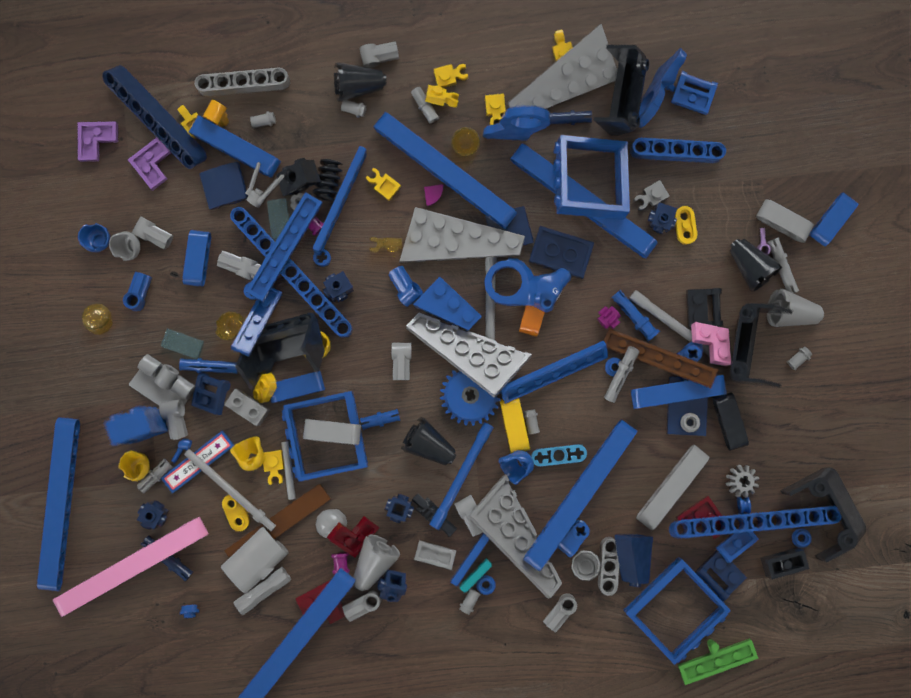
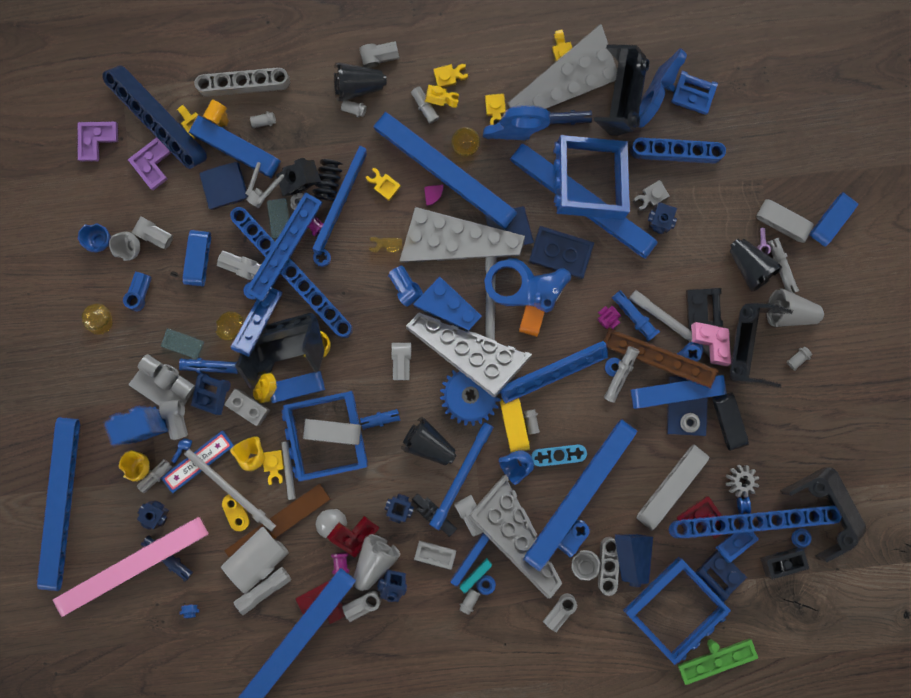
dark blue brick [322,271,354,302] -> none
yellow plate [675,206,697,245] -> none

